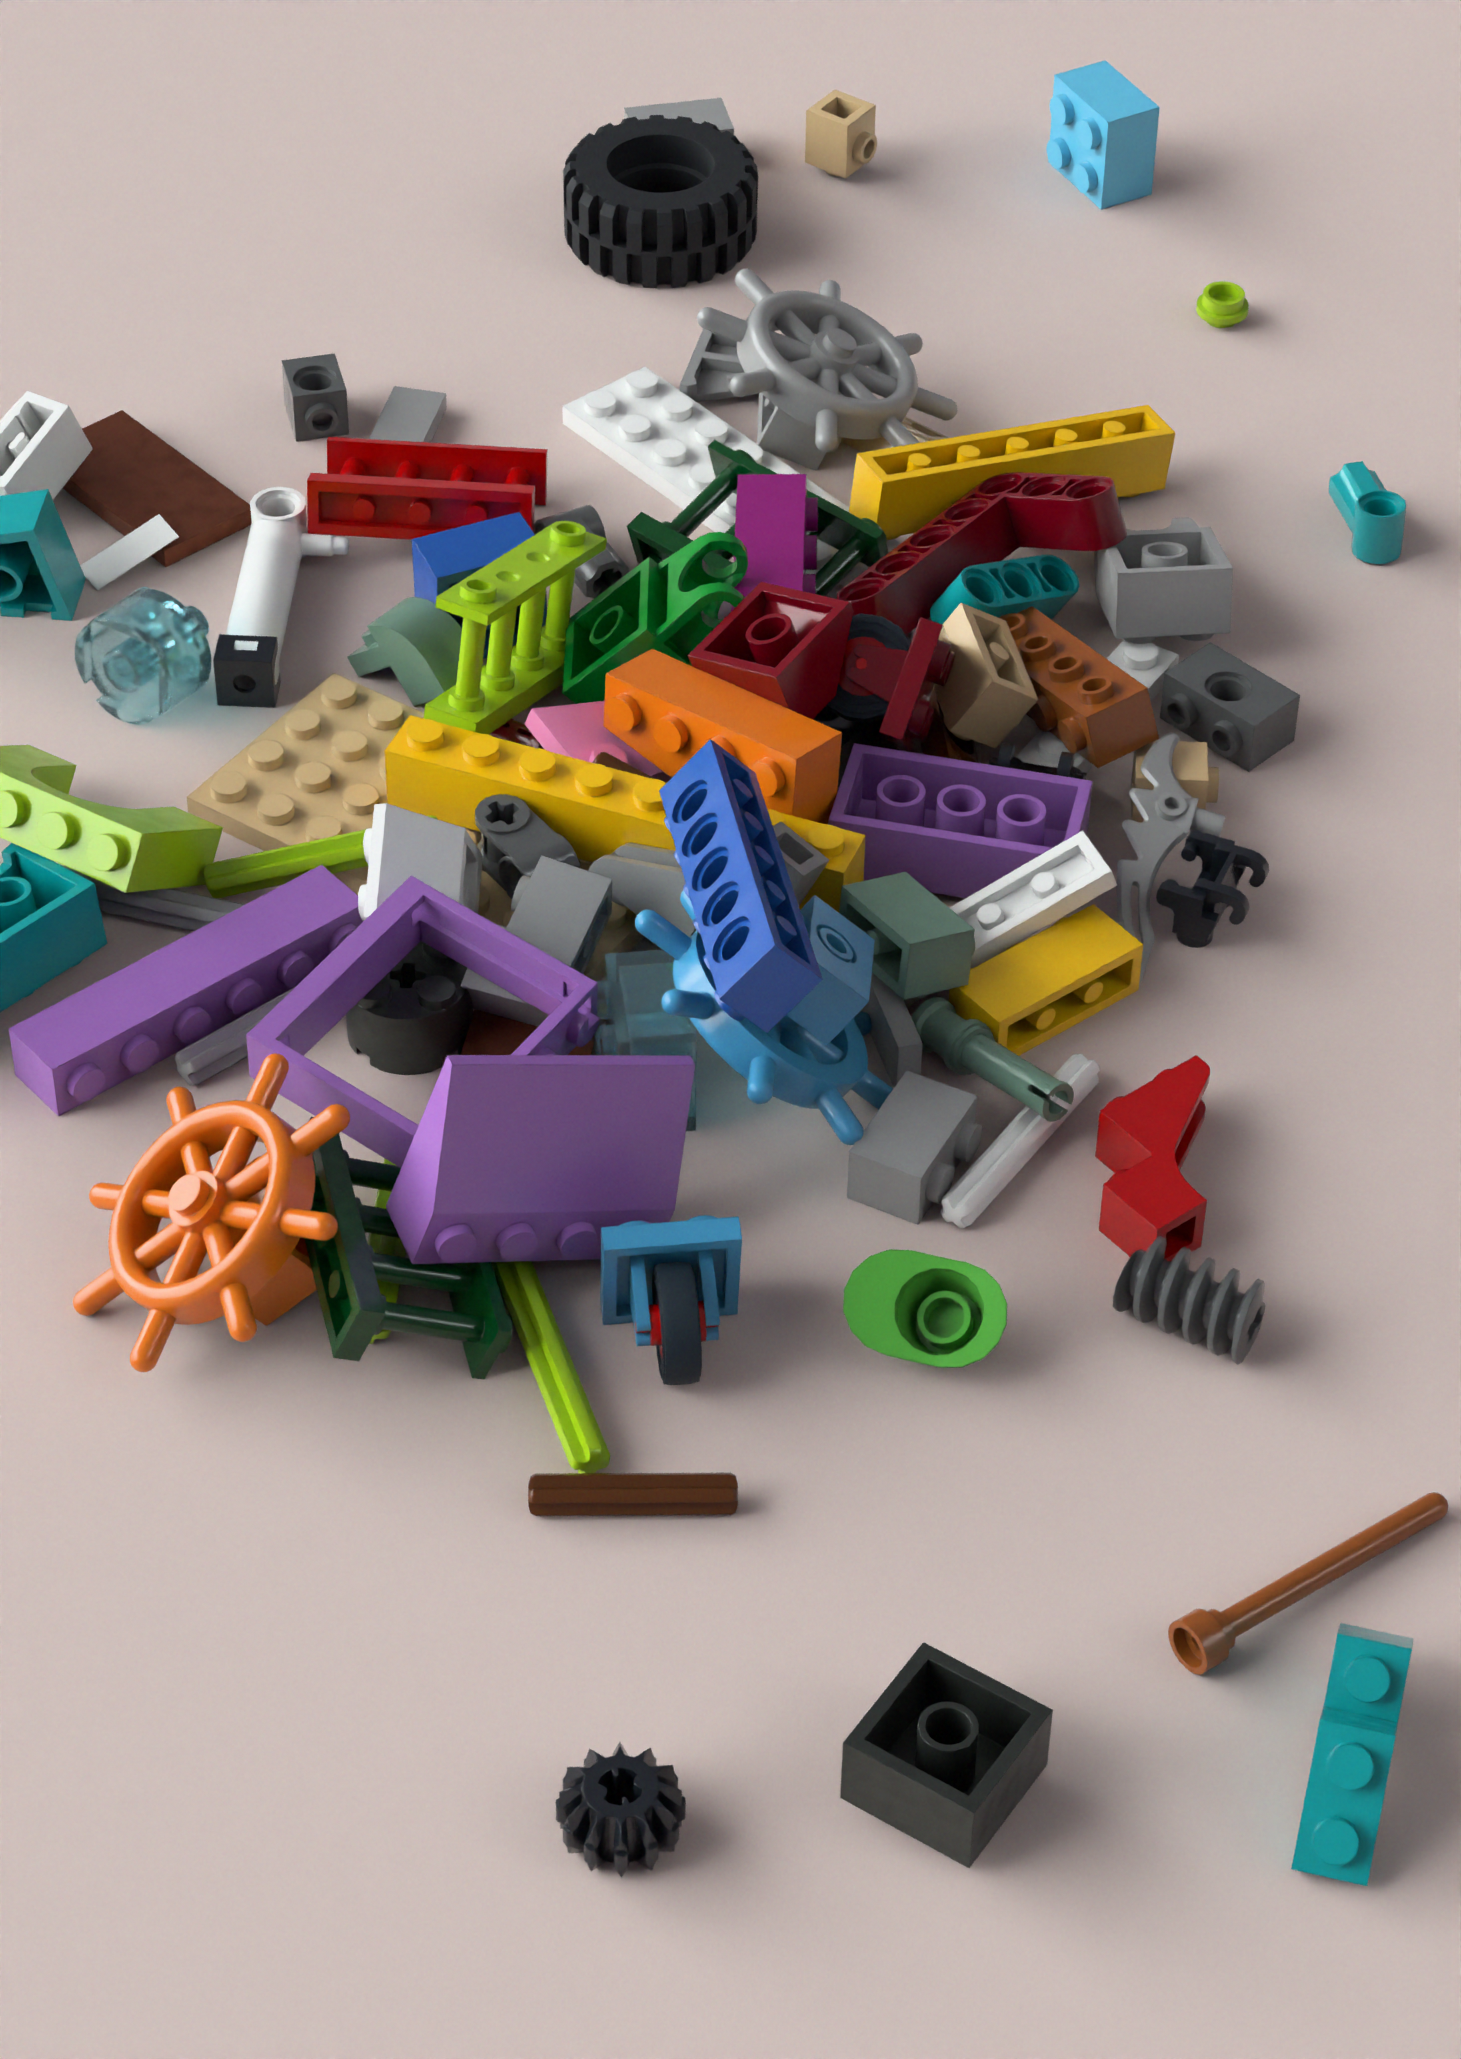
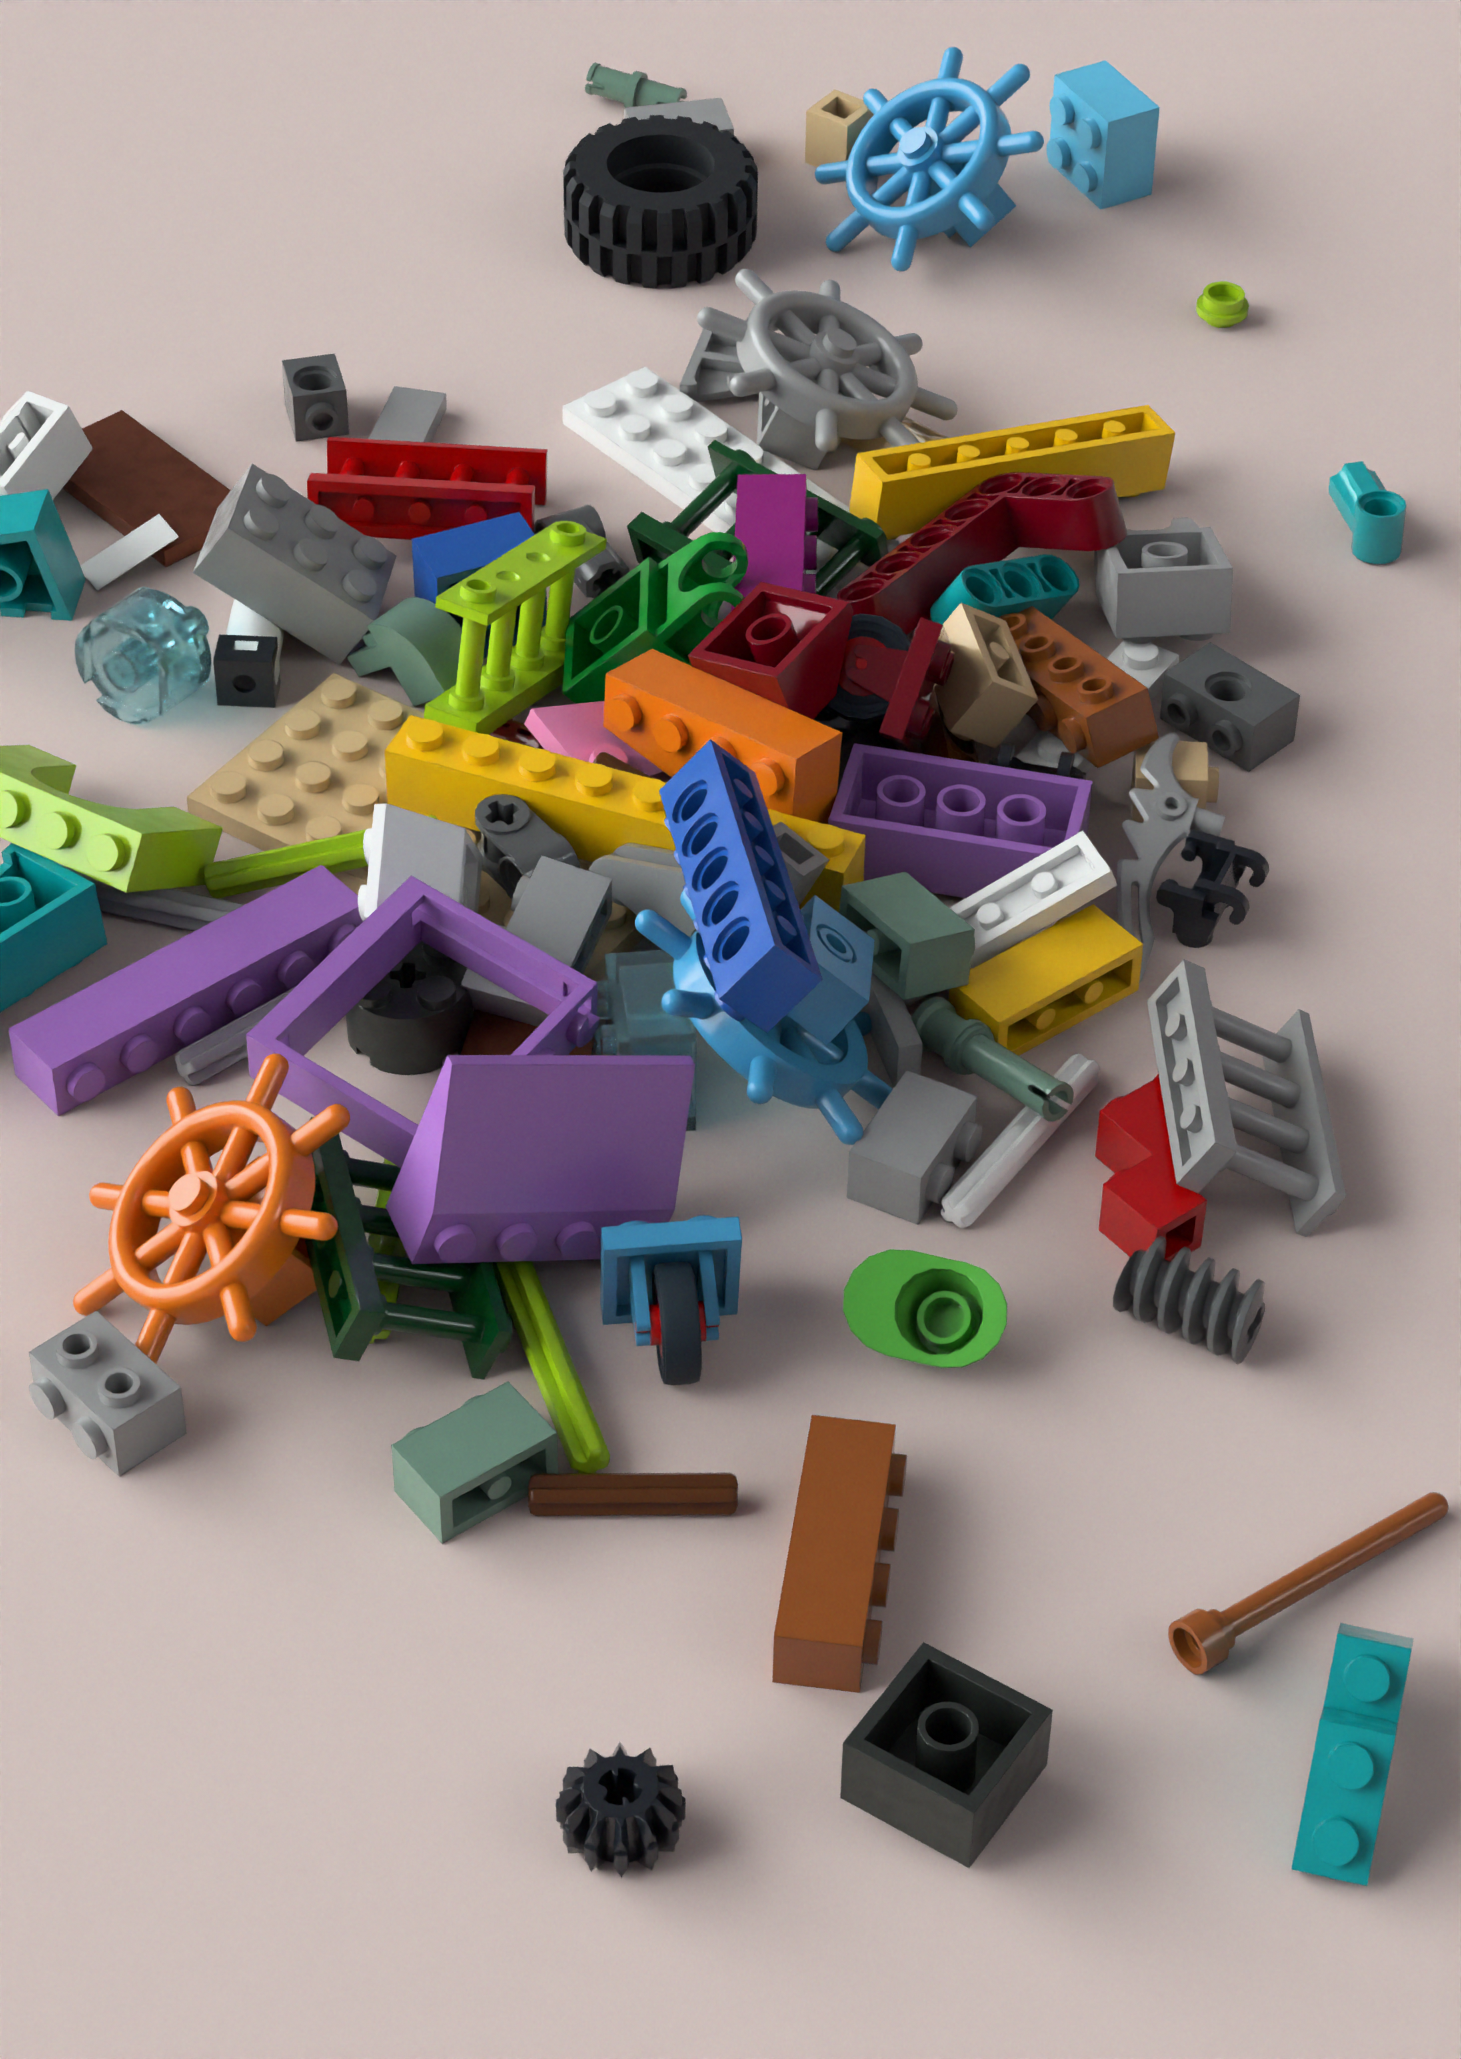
none -> light grey brick [29,1310,187,1477]
none -> light grey brick [193,463,396,665]
none -> sand green brick [391,1381,558,1544]
none -> sand green pin [585,63,687,108]
none -> dark orange brick [772,1415,907,1693]
none -> dark azure piece [815,47,1044,272]
none -> light grey fence [1147,959,1346,1237]

